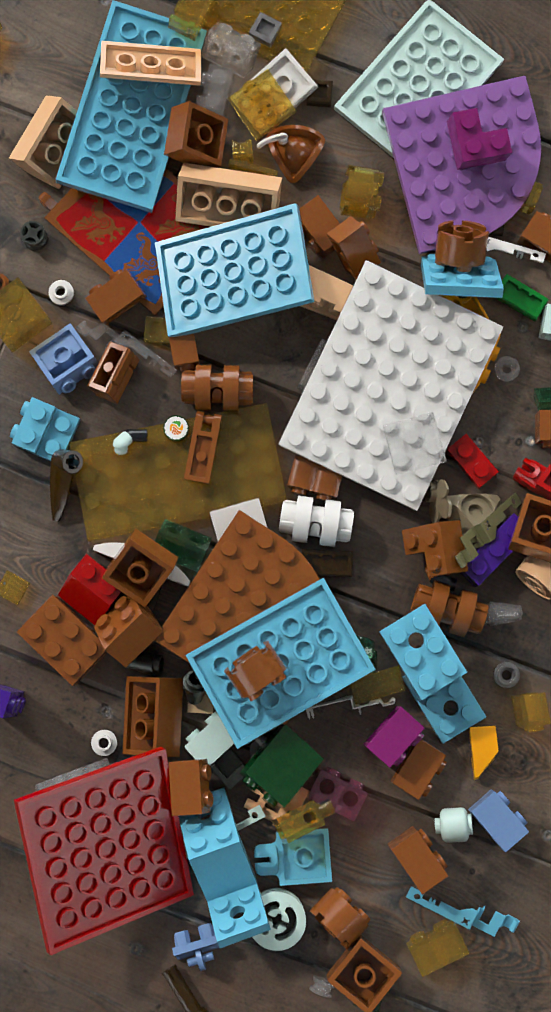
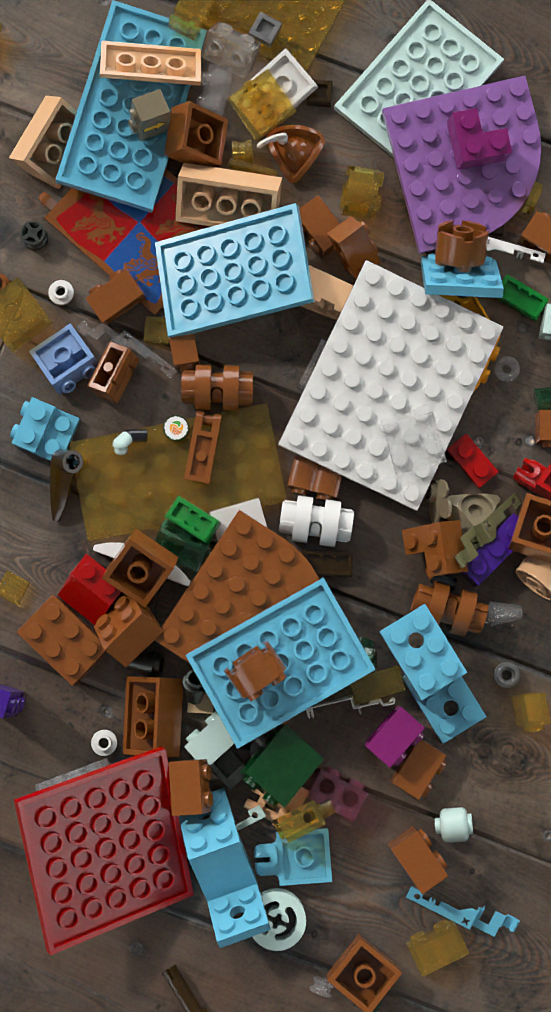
medium blue hips [172,923,219,971] -> none
dark orange brick [309,887,371,949] -> none
medium blue brick [468,790,529,853] -> none
light orange slope [469,726,498,780] -> none
none -> dark tan brick [128,89,170,141]
none -> green plate [165,495,221,544]

